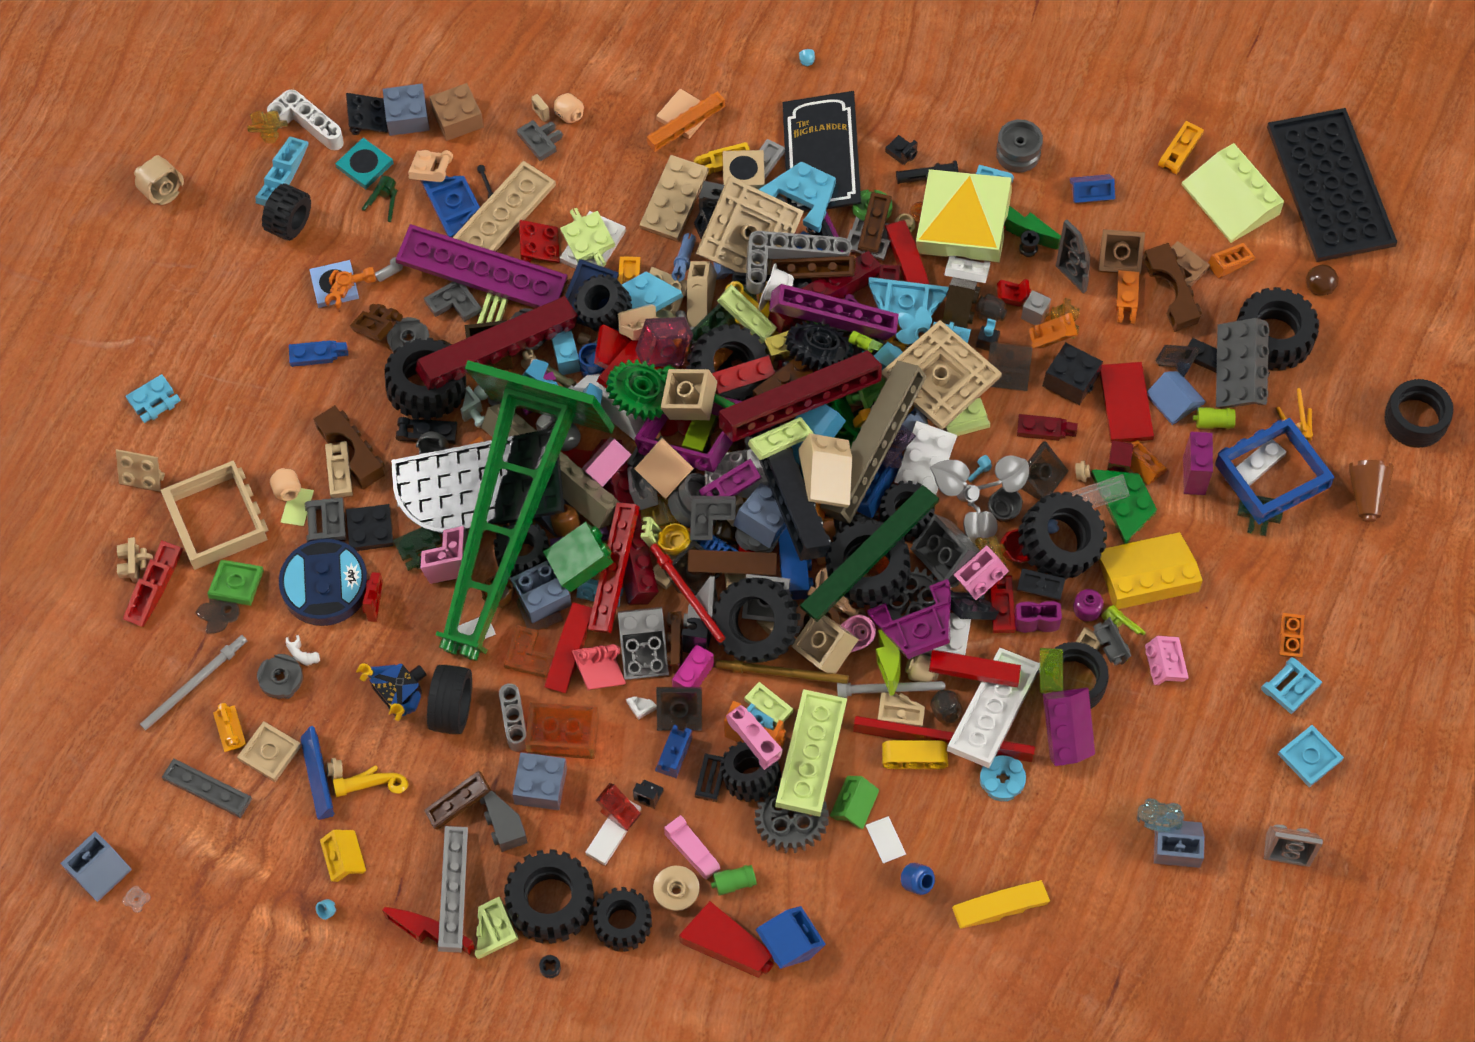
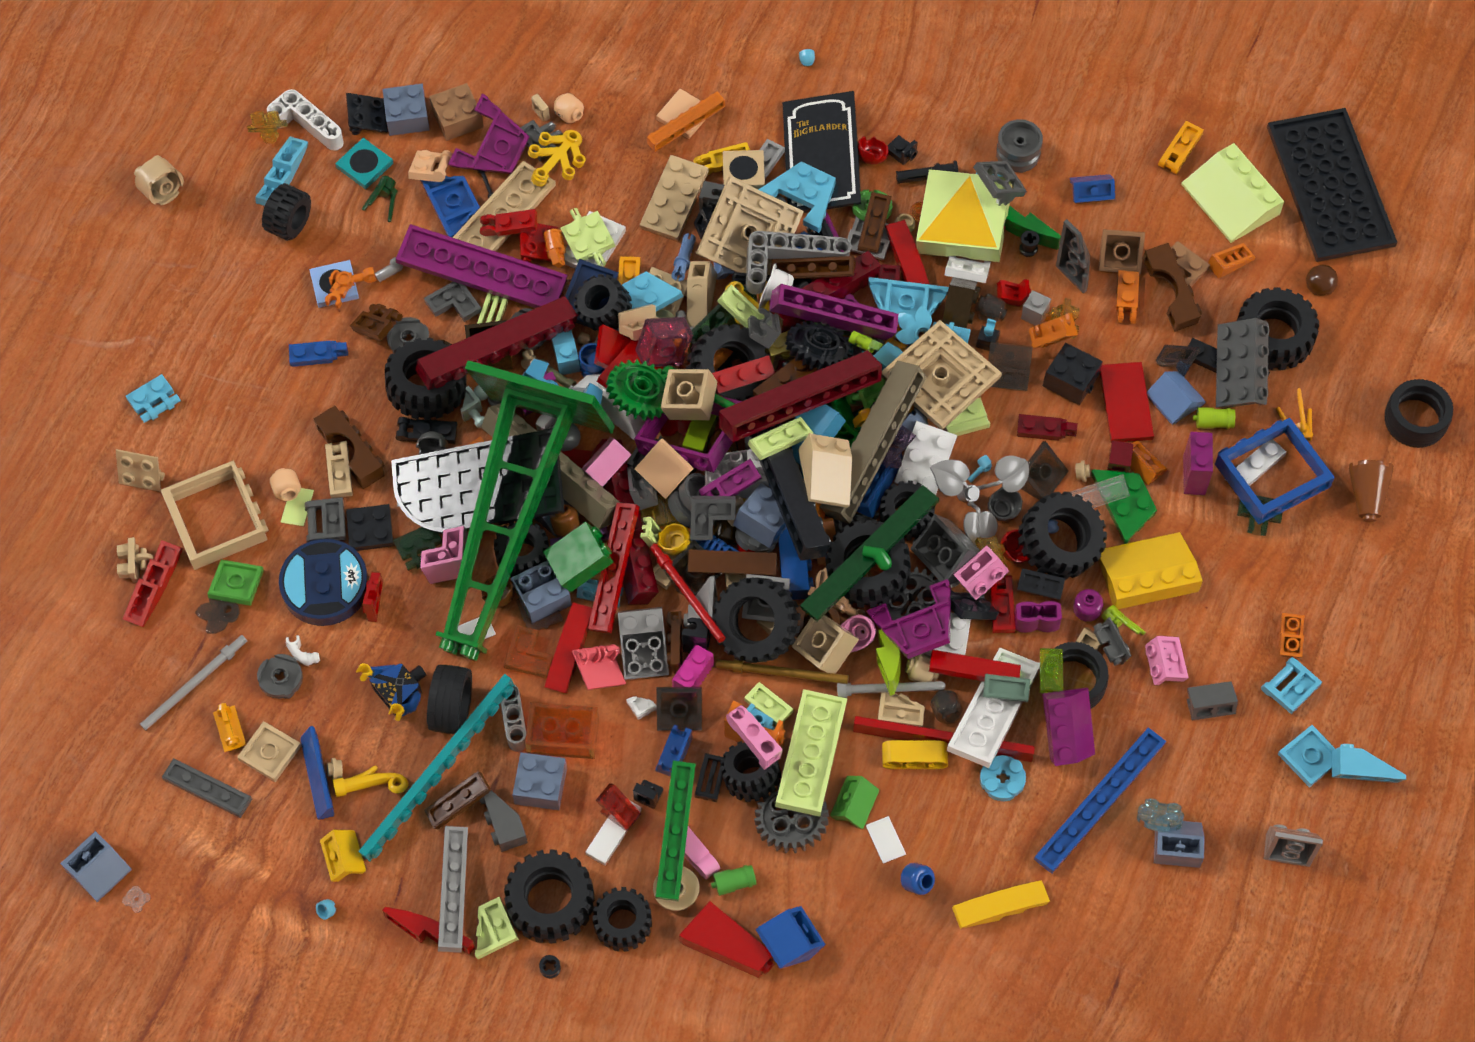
none -> teal plate [359,674,515,862]
none -> magenta wing [448,94,529,174]
none -> red hinge [480,209,537,236]
none -> yellow plant [528,130,586,187]
none -> orange hinge [543,229,566,268]
none -> green plate [655,760,696,901]
none -> dark grey hinge [748,308,781,349]
none -> red hair [858,136,889,165]
none -> green arm [862,545,892,570]
none -> dark grey piece [973,161,1027,206]
none -> sand green tile [983,674,1031,702]
none -> blue plate [1034,727,1166,874]
none -> dark grey hinge [1187,681,1238,721]
none -> medium azure slope [1332,744,1406,783]

